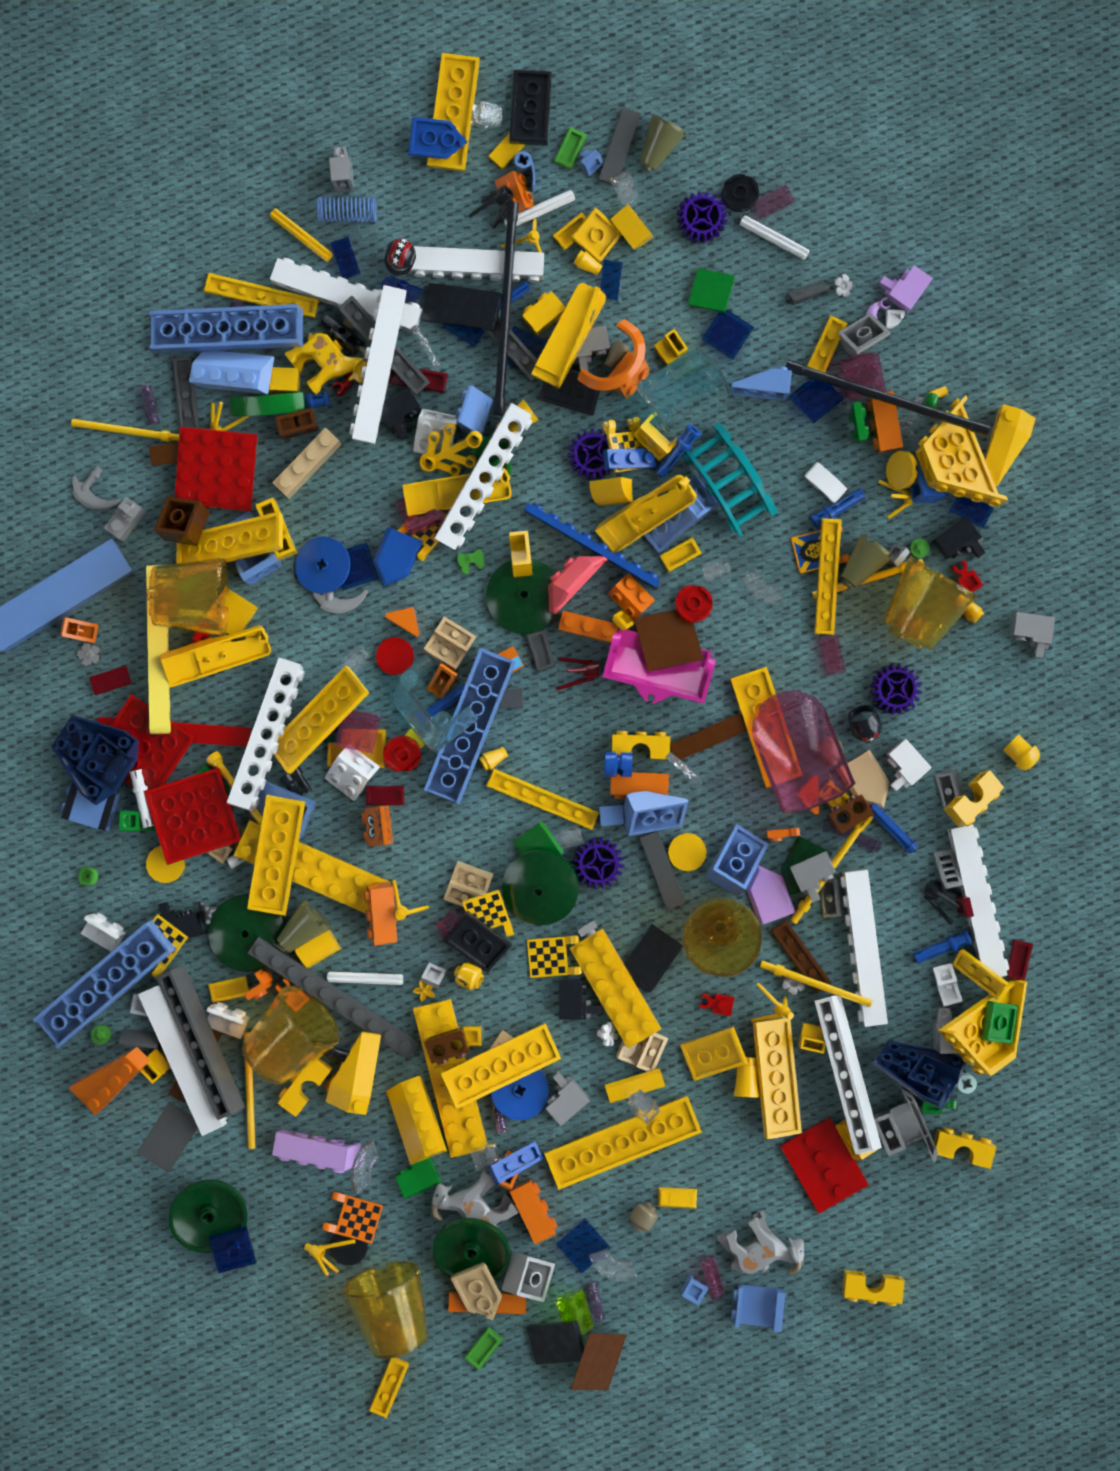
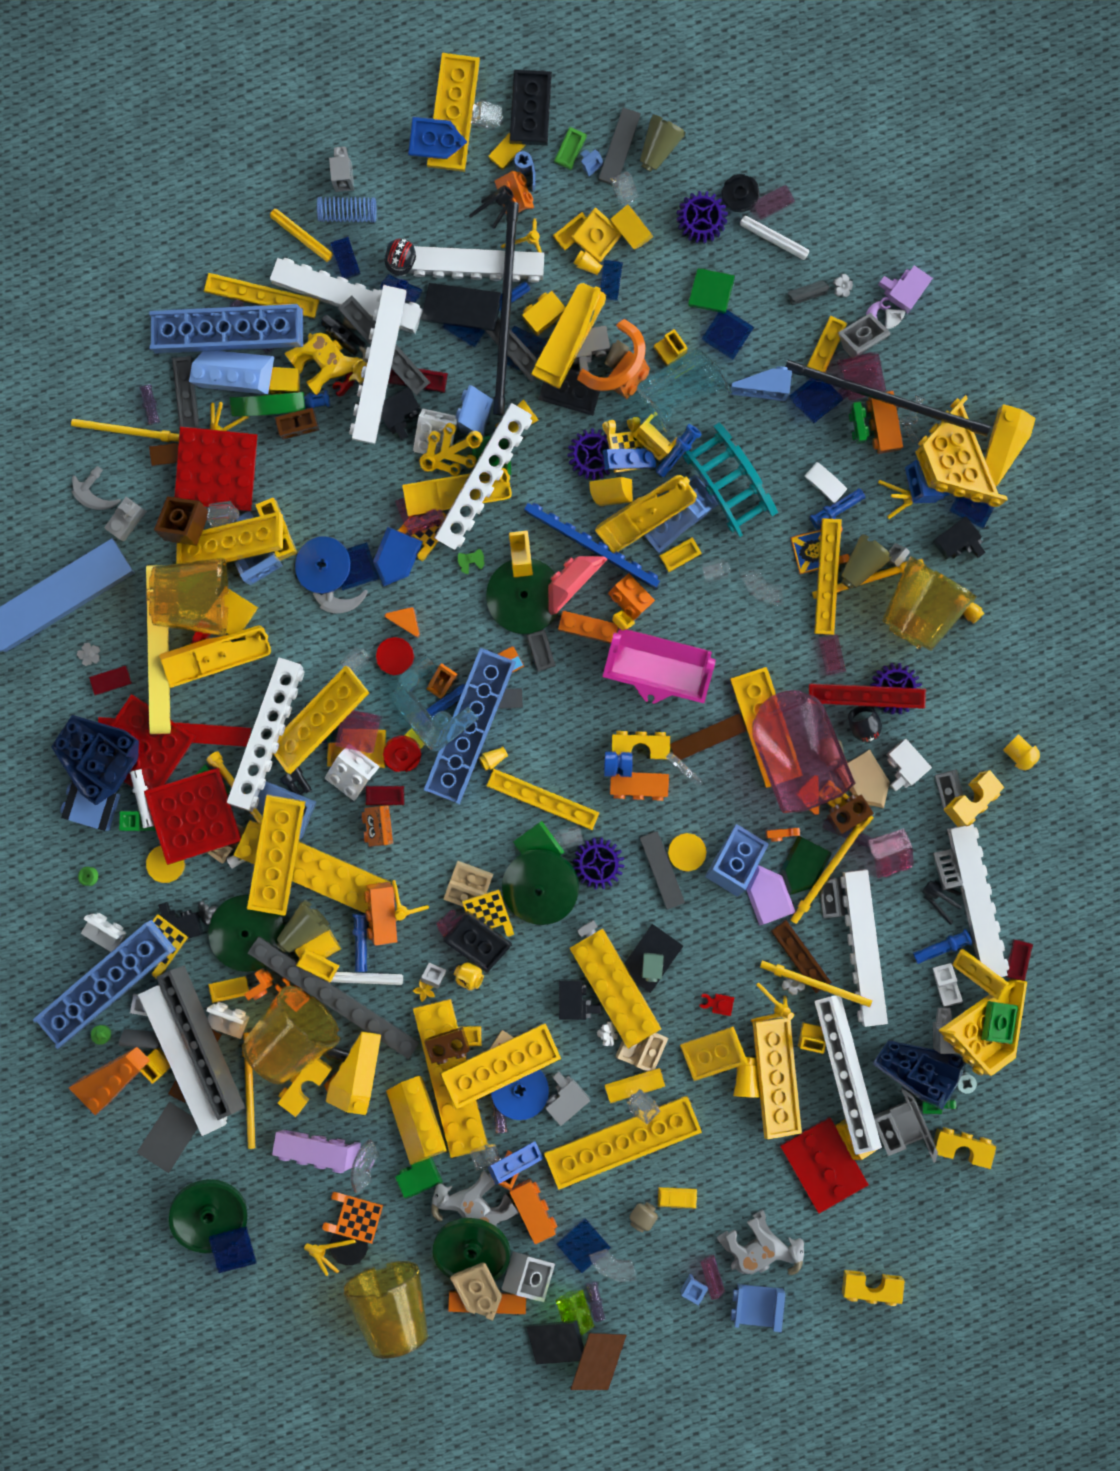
orange slope [60,617,99,643] -> none
tan brick [272,427,342,499] -> none
yellow tile [369,1356,409,1419] -> none
clear piece [411,325,442,369] -> none
tan slope [423,616,477,671] -> none
bright green tile [464,1326,503,1370] -> none
white axle [504,190,575,228] -> none
yellow flag [527,935,582,978] -> none
dark red plant [556,657,599,690] -> none
medium blue panel [599,805,624,826] -> none
medium blue slope [623,791,688,836] -> none
reddish brown piece [634,610,704,671] -> none
red tile [675,585,713,623] -> none
clear yellow cone [683,895,762,977] -> none
light grey hinge [790,851,836,903] -> none
blue axle [870,803,917,854] -> none
yellow tile [886,451,917,489] -> none
bright green tile [909,539,929,558] -> none
arm [925,386,948,409] -> none
red plate [952,560,984,596] -> none
dark red tile [954,895,974,918] -> none
light grey hinge [1010,612,1055,658] -> none
none -> clear brick [207,501,239,528]
none -> yellow tile [296,949,339,982]
none -> blue pin [352,913,367,972]
none -> sand green brick [642,953,663,982]
none -> red plate [809,683,926,709]
none -> clear pink bracket [868,829,914,878]

